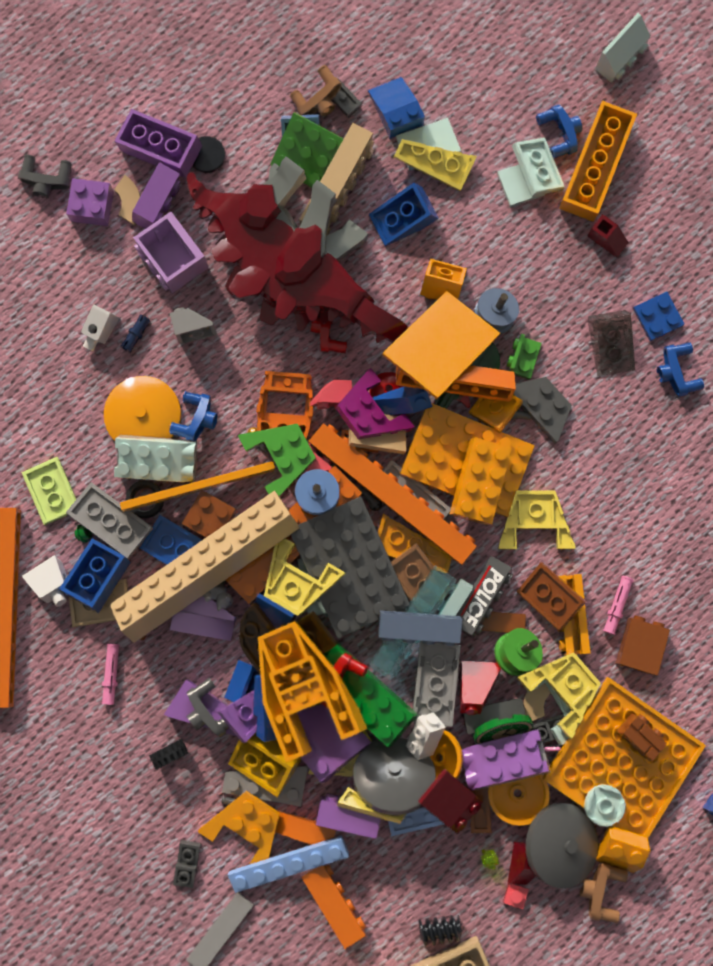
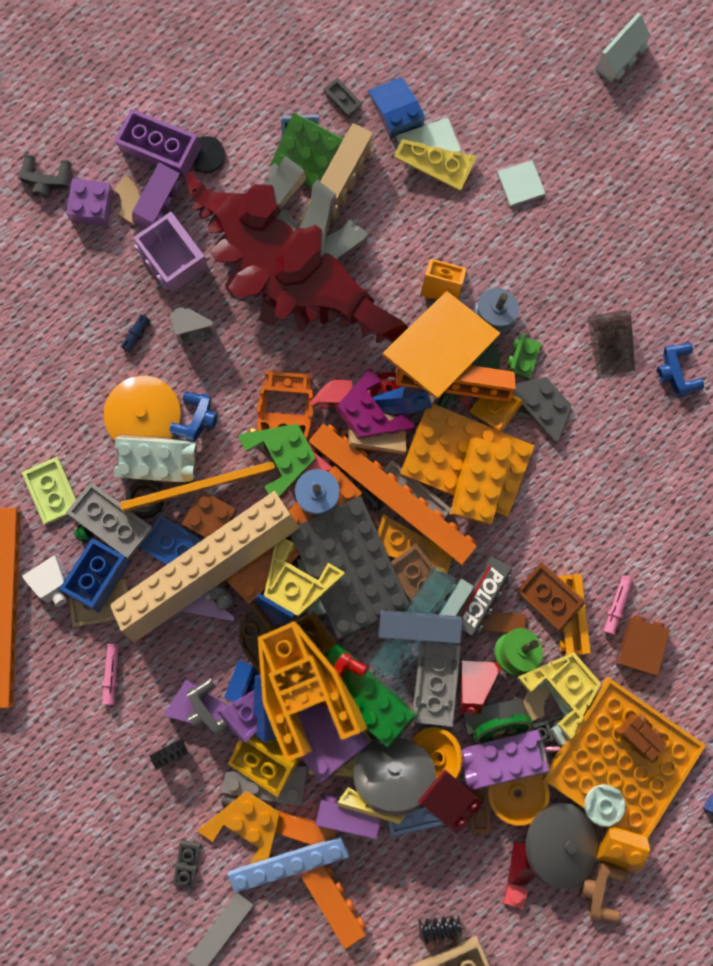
white torso [81,304,120,351] -> none
lavender slope [170,611,235,641] -> none
medium nougat connector [290,65,342,116] -> none
red connector [311,316,347,354] -> none
blue slope [369,183,439,246] -> none
white brick [406,713,446,760] -> none
clear neon green plate [481,849,499,870] -> none
light yellow wing [498,490,575,550] -> none
light aqua tile [512,138,565,196] -> none
blue connector [536,104,583,159] -> none
light orange brick [559,101,637,222] -> none
dark red slope [587,214,629,258] -> none
blue plate [632,292,685,341] -> none

